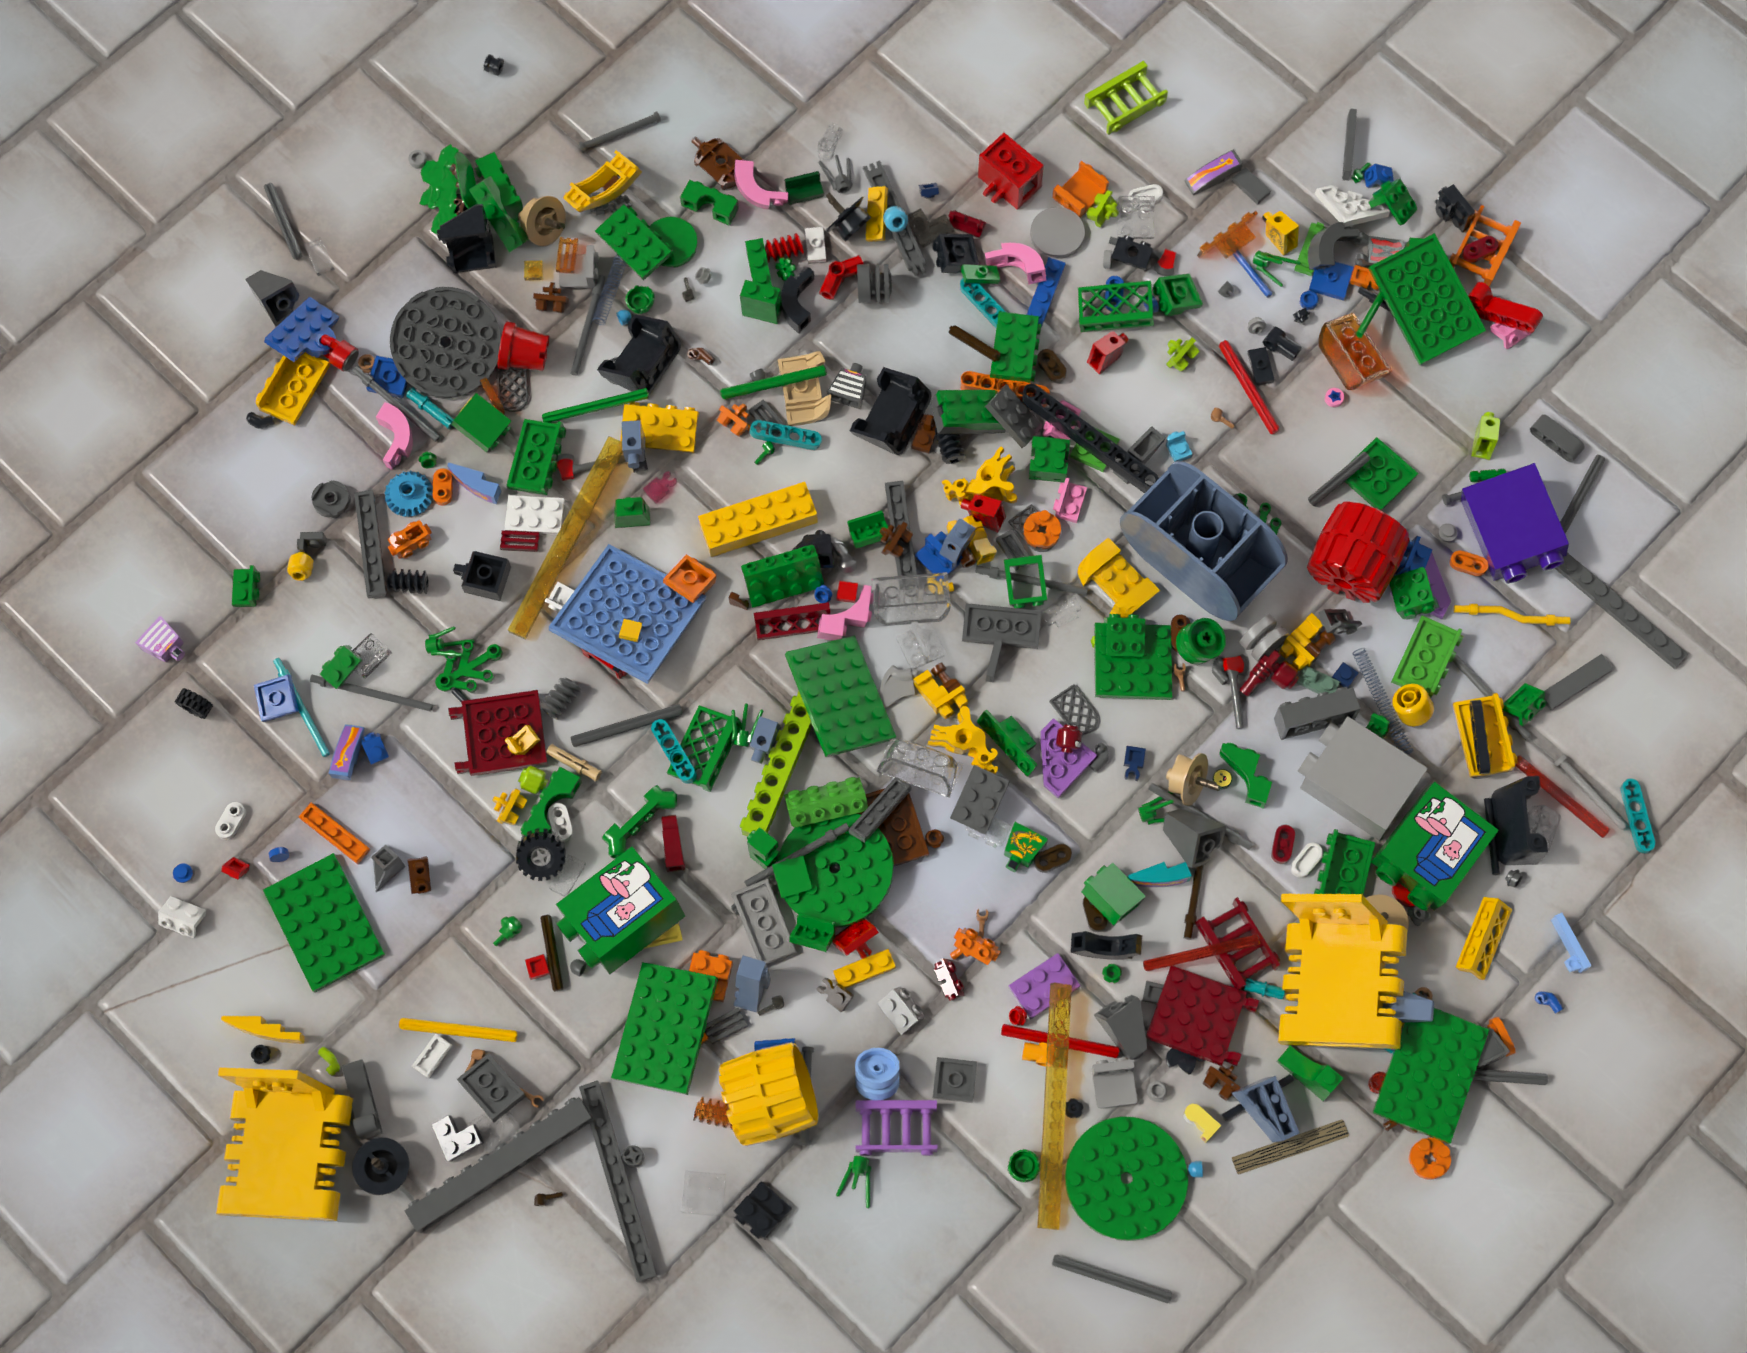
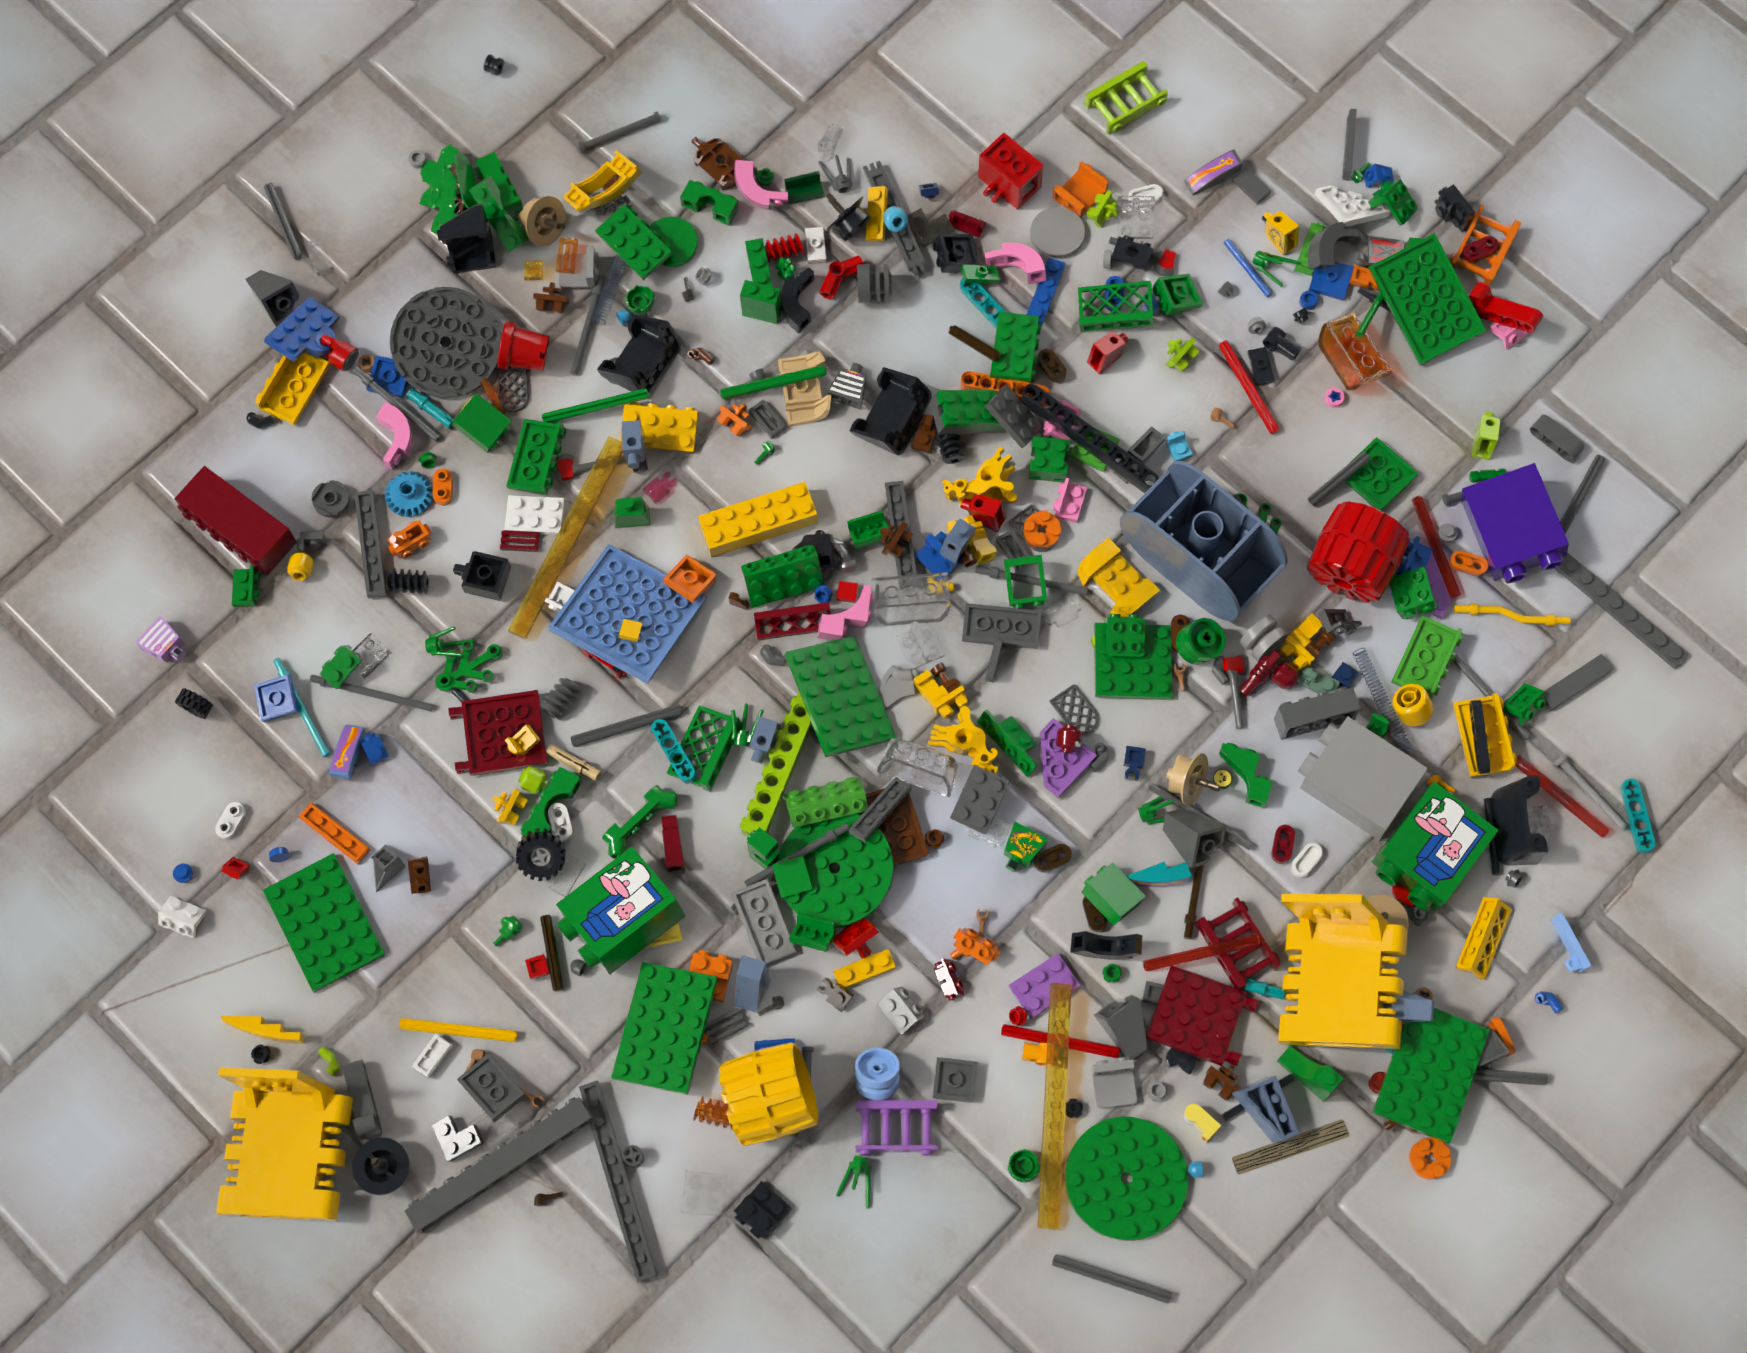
medium blue slope [447,463,501,504] -> none
teal beam [749,420,822,450] -> none
clear orange bracket [1197,211,1258,259] -> none
green bracket [1314,829,1375,895] -> none
none -> dark red brick [174,465,297,576]
none -> green plate [756,168,774,186]
none -> dark grey arm [760,644,785,666]
none -> clear red axle [1412,495,1461,599]
none -> light orange hand [1427,775,1455,793]

